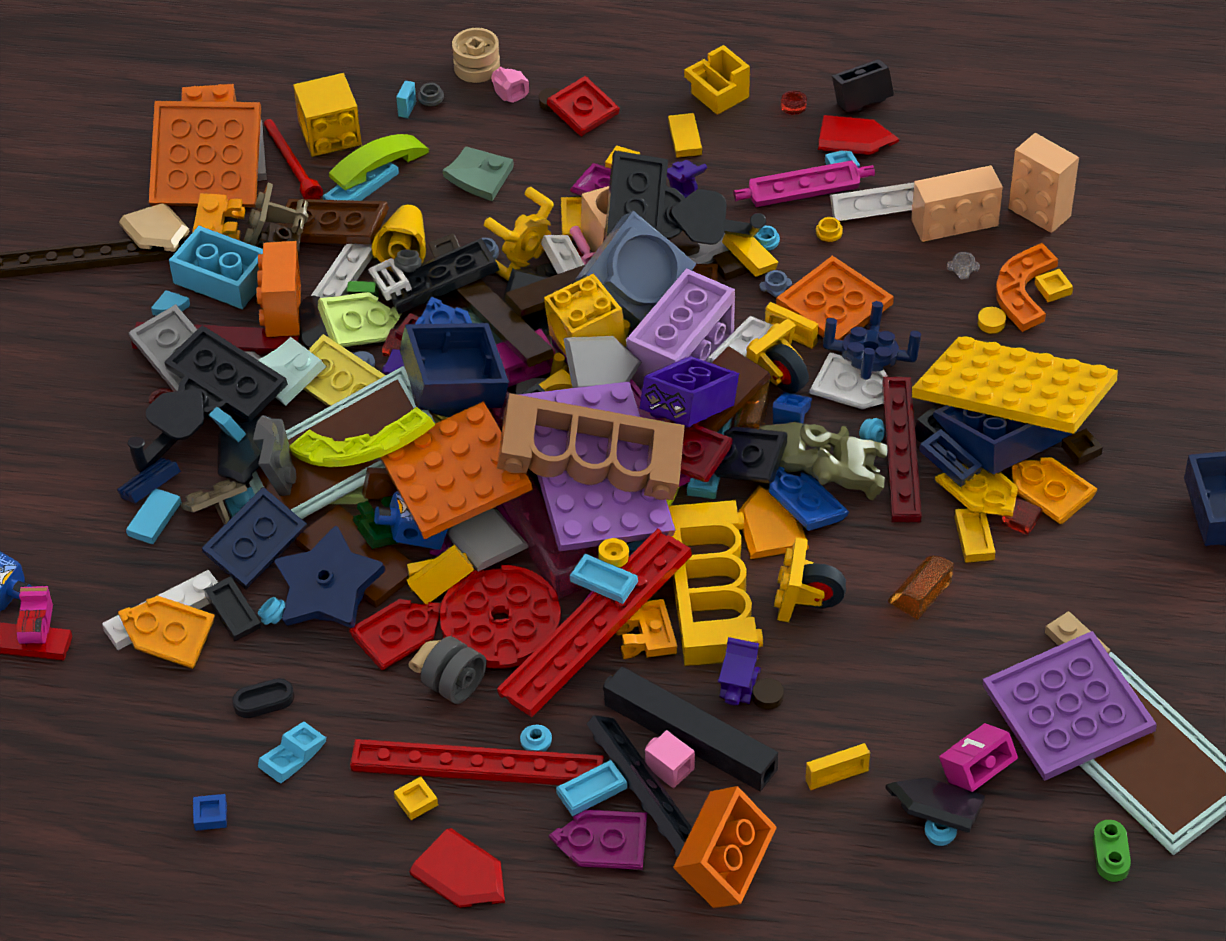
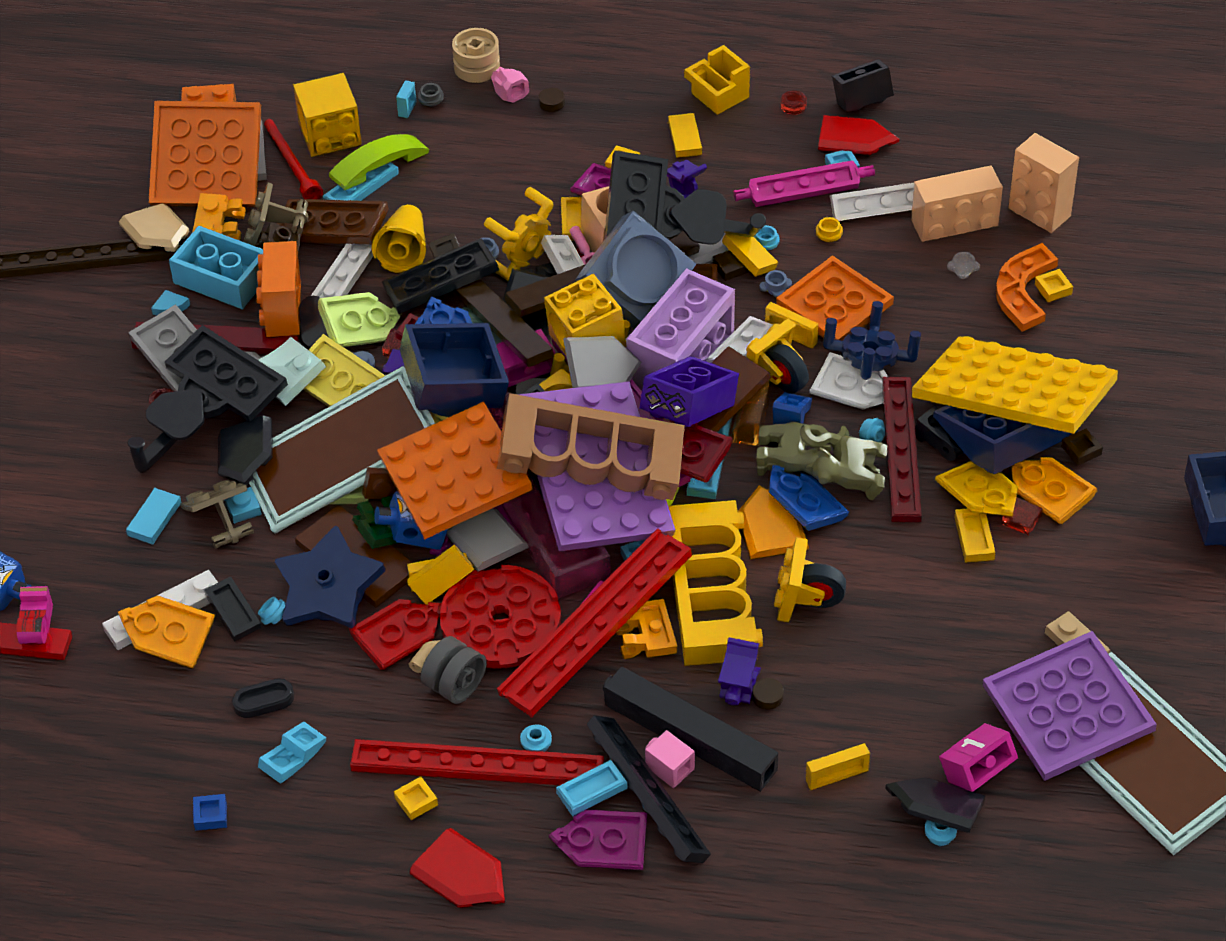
dark blue tile [117,458,181,503] -> none
dark blue plate [202,487,307,589] -> none
medium azure tile [209,407,246,442] -> none
dark grey plate [253,415,296,496] -> none
neon yellow tile [289,407,435,467] -> none
bright green tile [347,281,379,297] -> none
white tile [368,258,412,301] -> none
dark grey plate [394,249,422,272] -> none
sand green plate [443,146,514,201] -> none
red plate [547,76,620,137] -> none
medium azure tile [570,554,638,604] -> none
yellow tile [598,538,629,568] -> none
orange brick [673,786,777,908] -> none
black tile [714,426,787,483] -> none
clear orange brick [888,555,954,619] -> none
dark blue tile [919,429,983,487] -> none
yellow tile [977,307,1006,333] -> none
bright green plate [1093,820,1131,882] -> none

